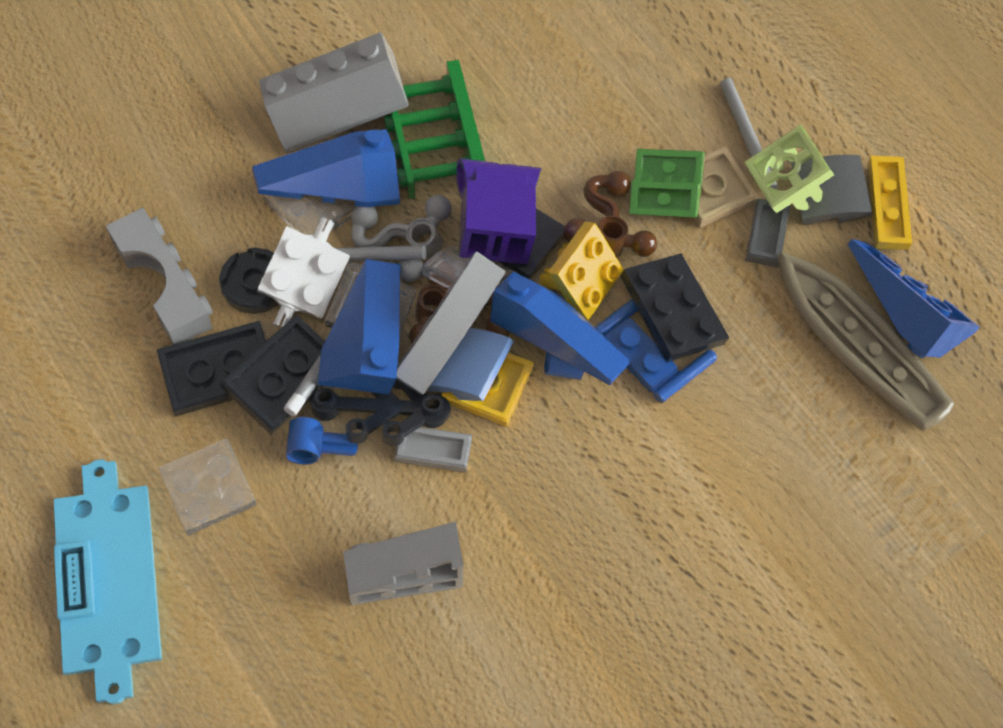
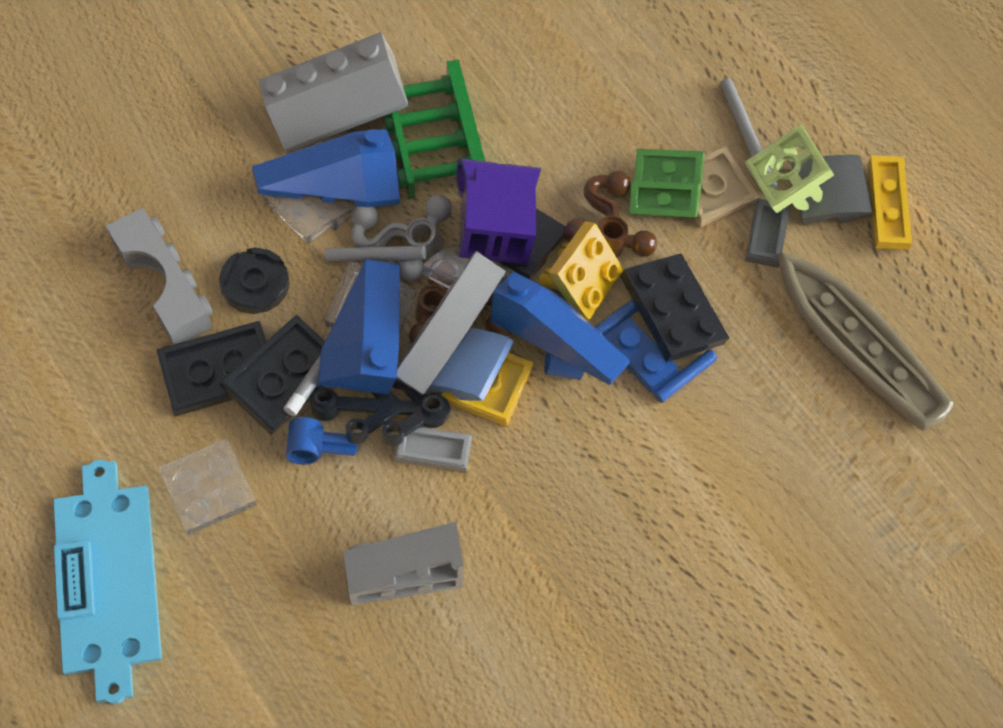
white plate [257,217,350,329] -> none
blue wedge [848,239,980,358] -> none

